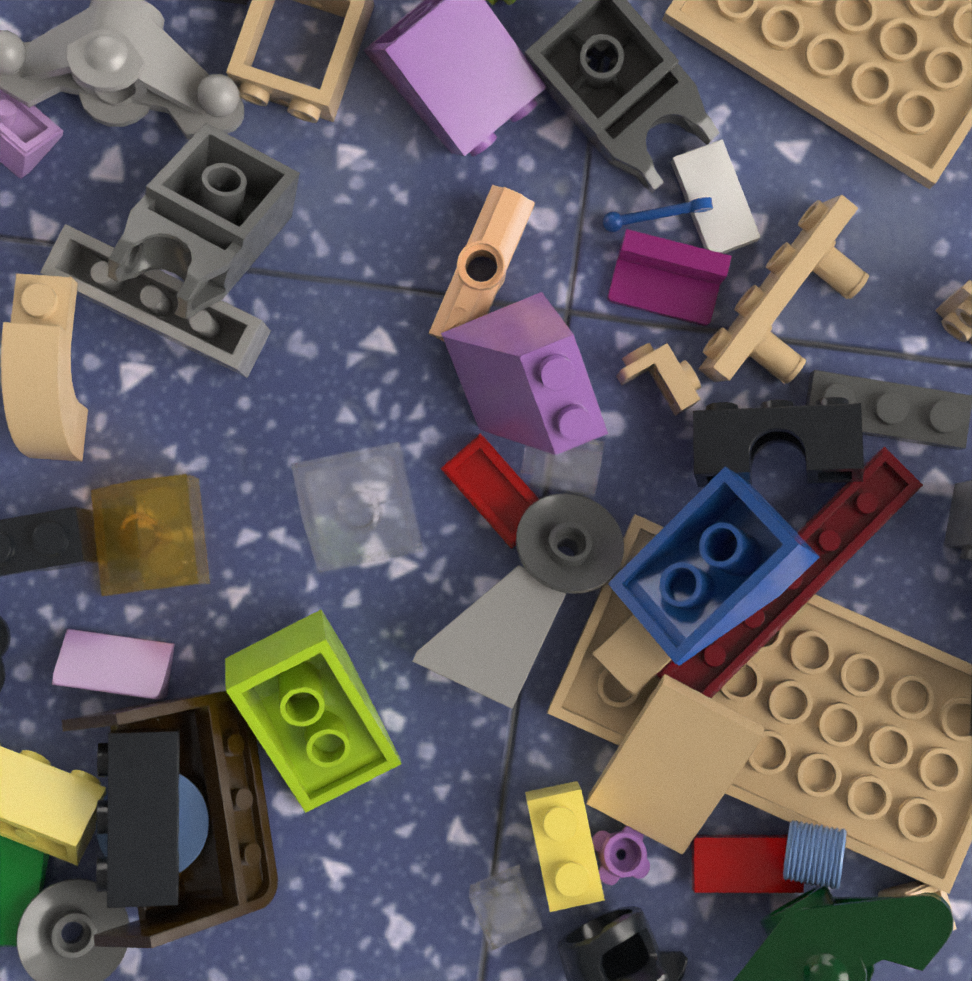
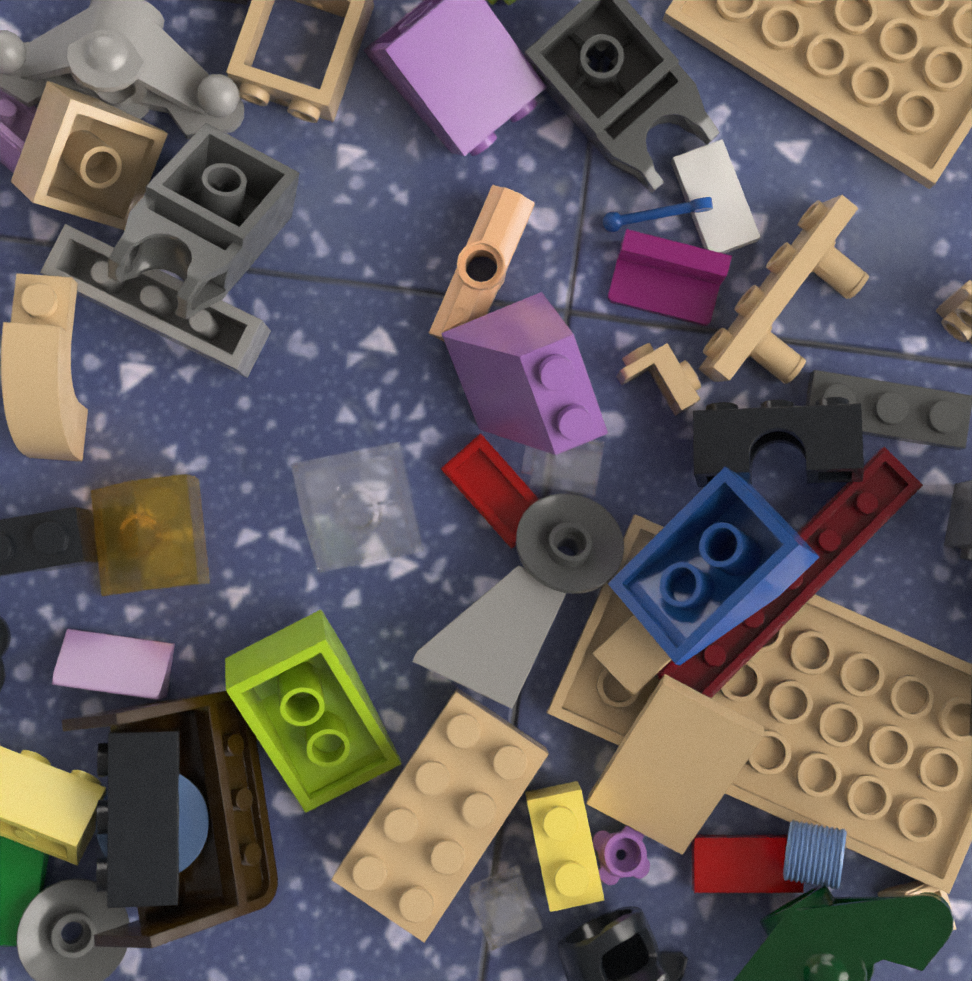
none -> tan slope [11,81,168,230]
none -> tan brick [331,688,549,943]

